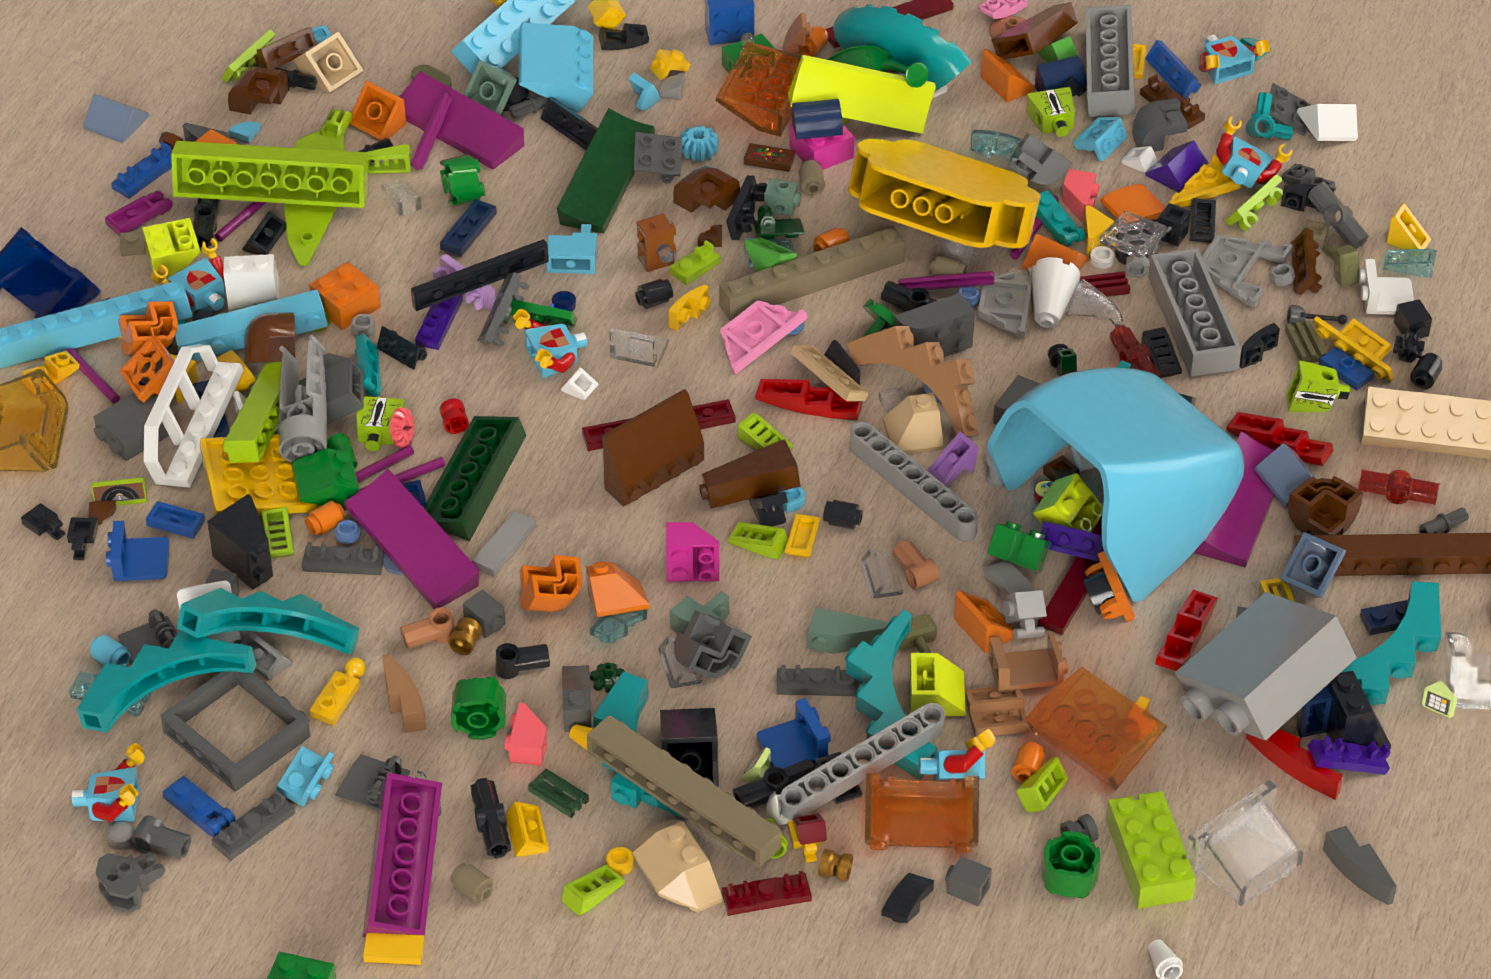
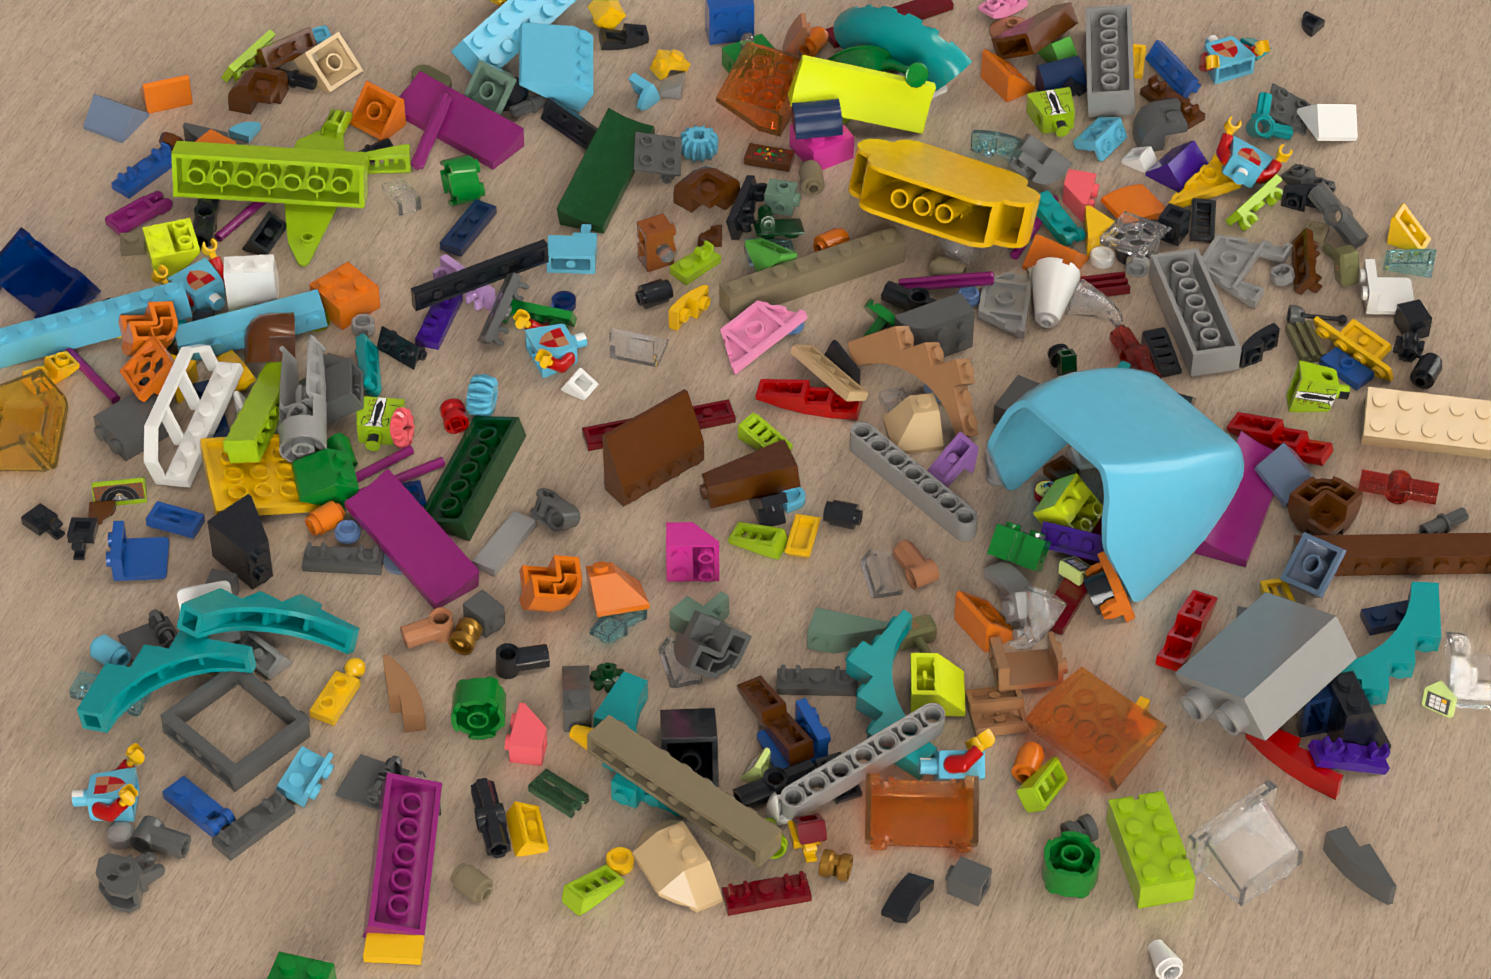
lime slope [261,506,294,559] -> none
none -> orange slope [139,75,193,114]
none -> medium azure gear [466,374,499,416]
none -> dark grey piece [529,488,581,532]
none -> reddish brown slope [737,675,815,766]
none -> clear hat [1009,586,1067,650]
none -> yellowish green slope [1058,556,1091,586]
none -> black tile [1302,11,1325,37]

